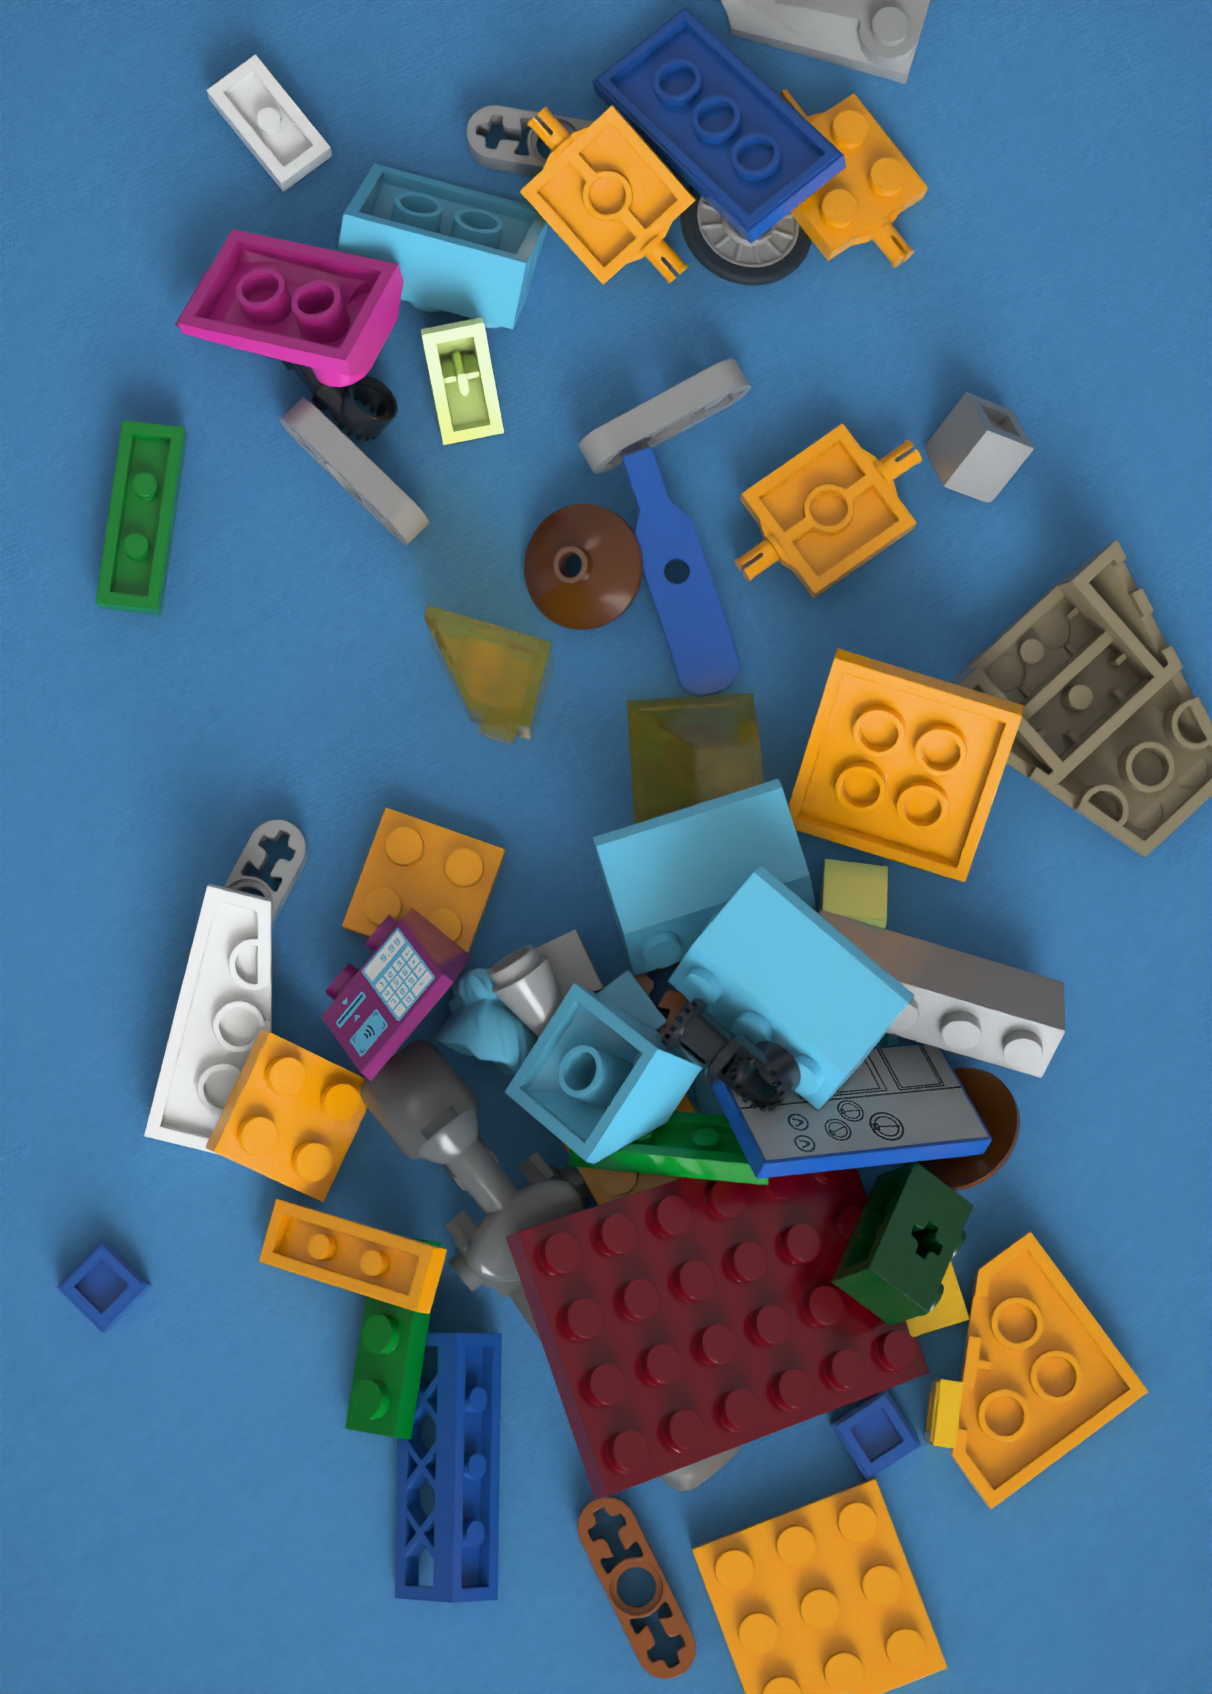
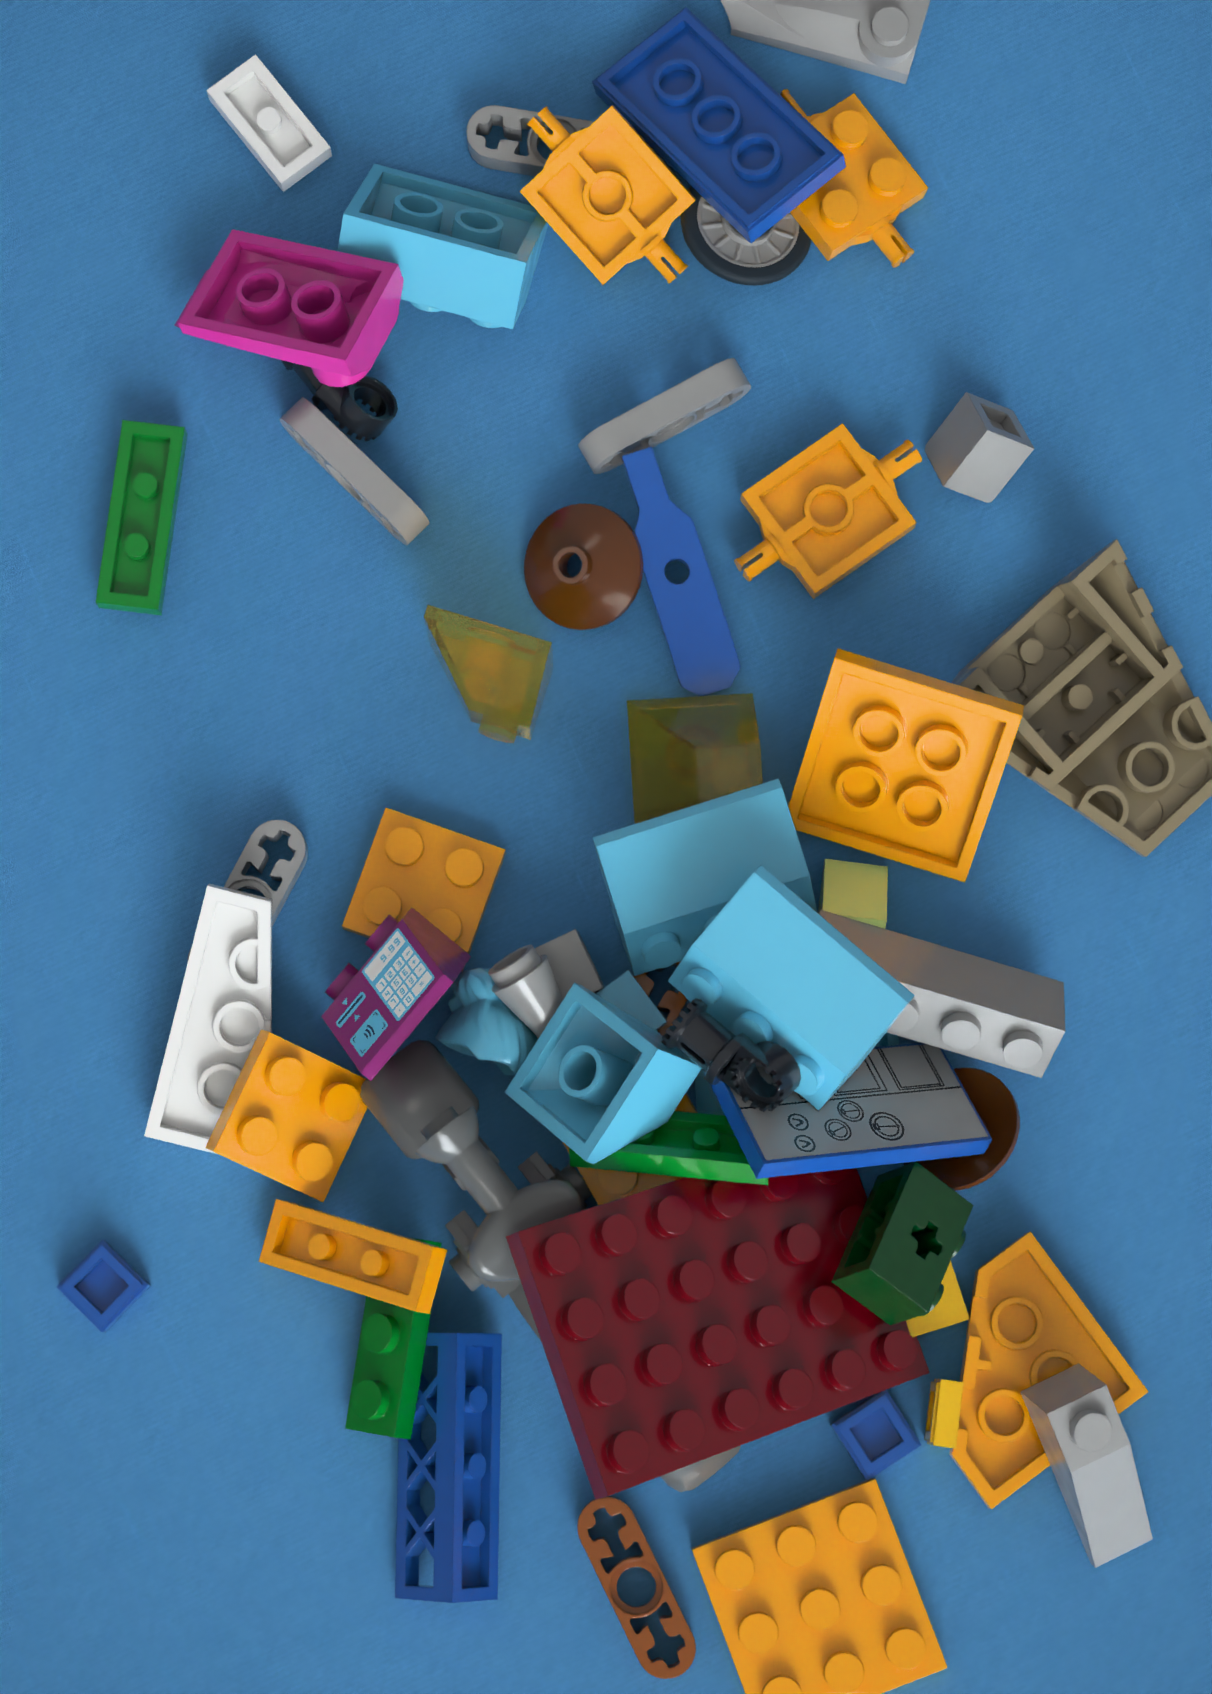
yellowish green slope [420,317,504,445] -> none
none -> light grey slope [1021,1363,1153,1568]

